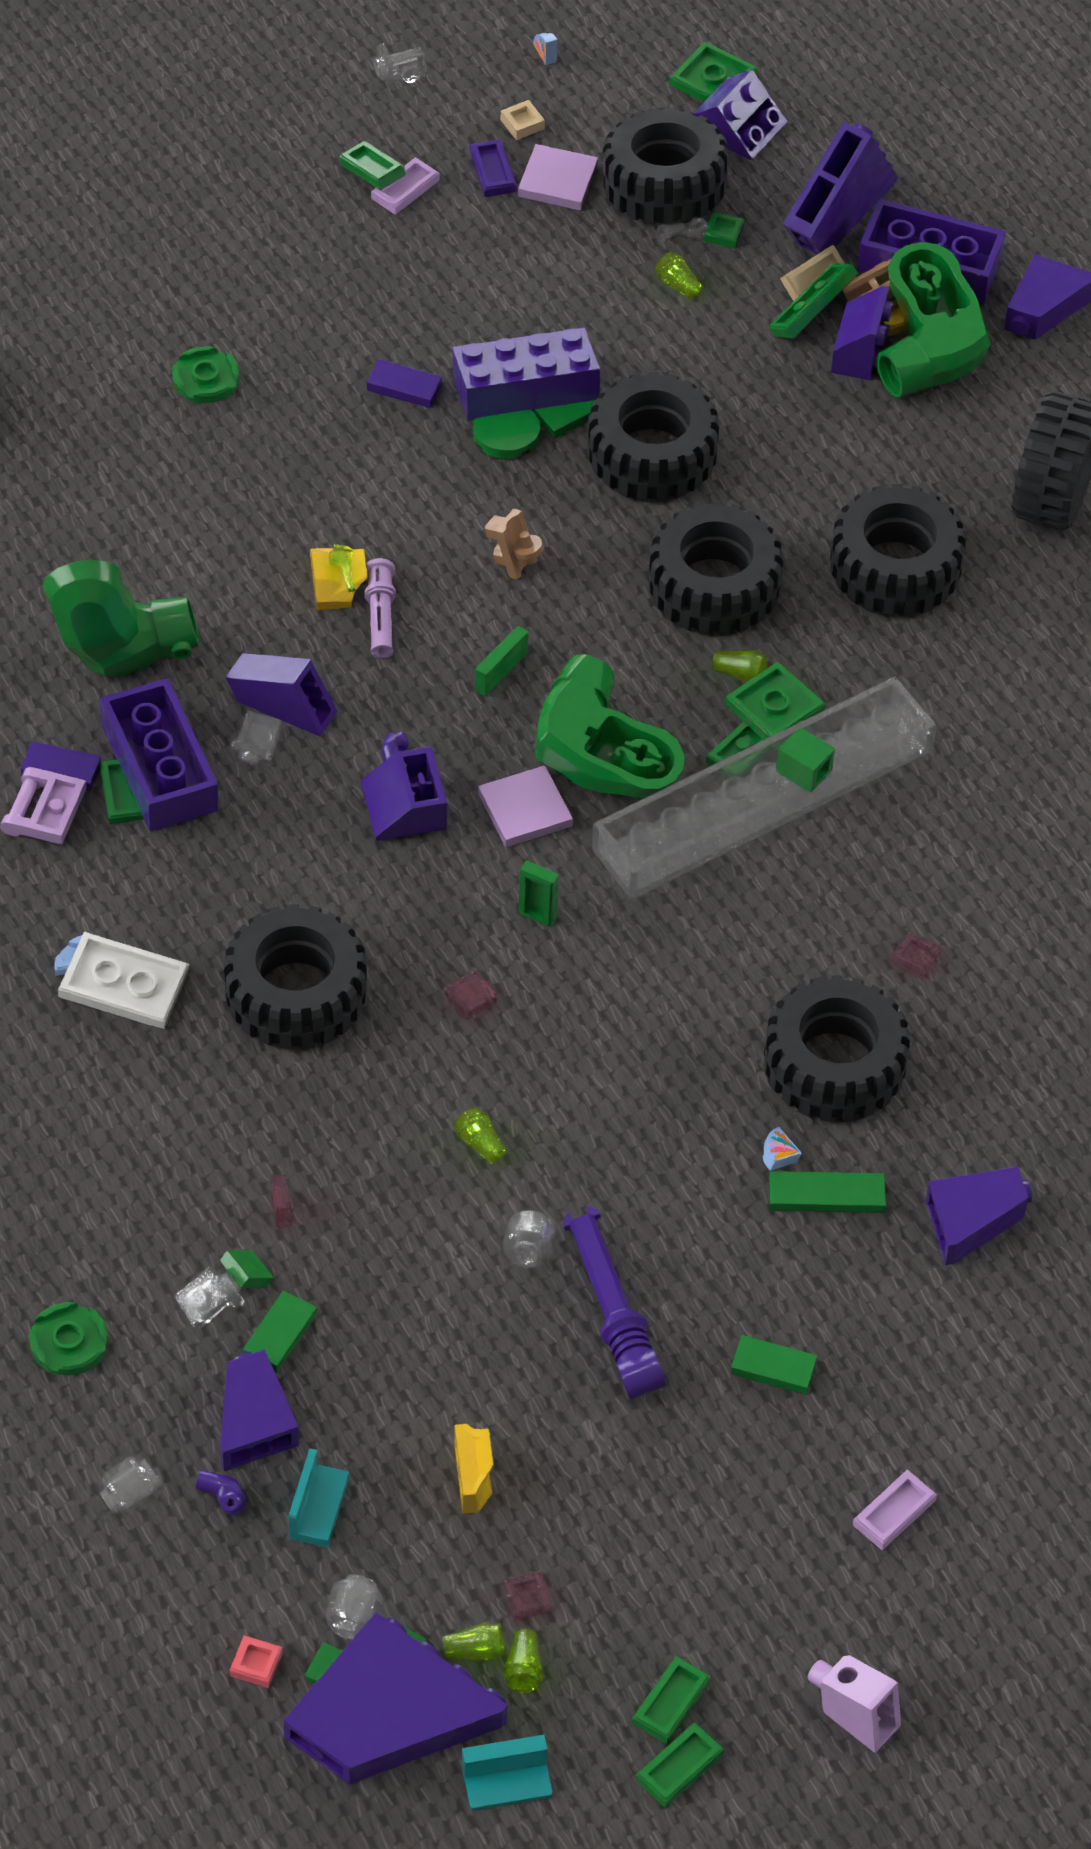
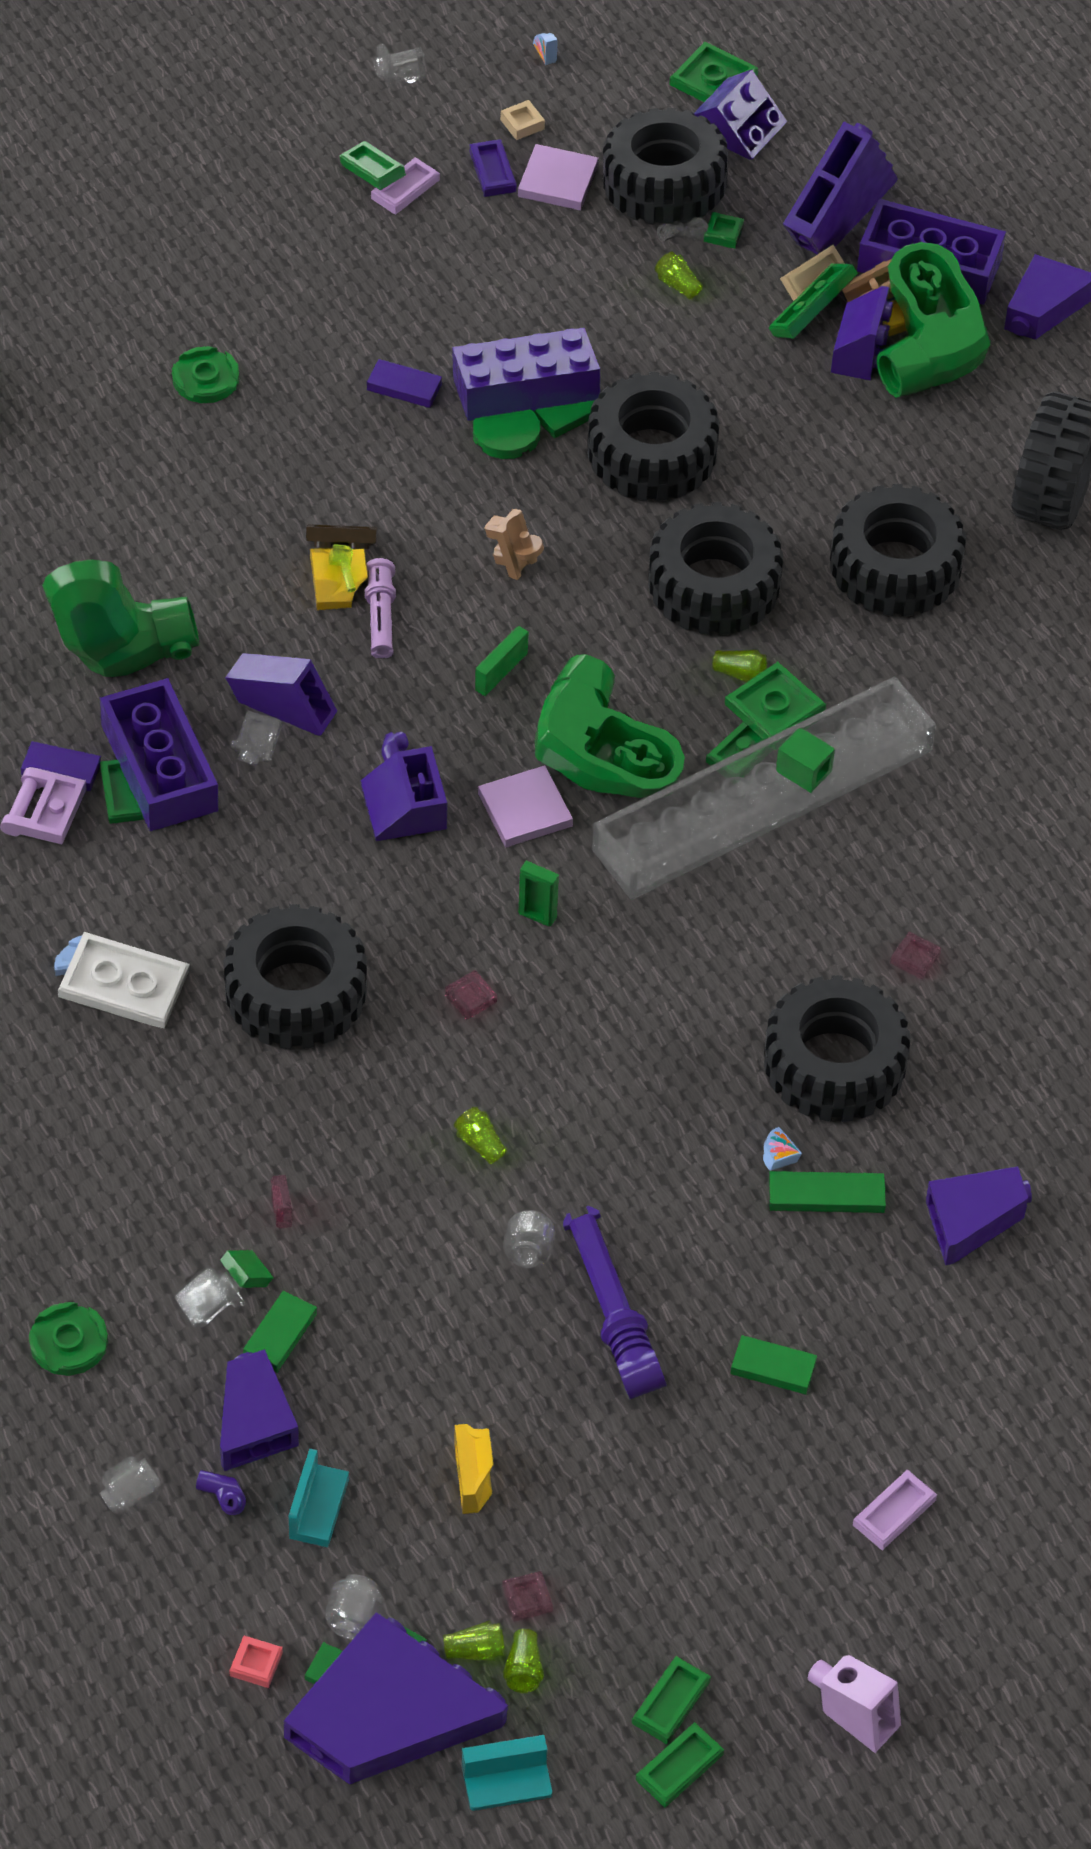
none -> dark brown plate [306,524,378,549]

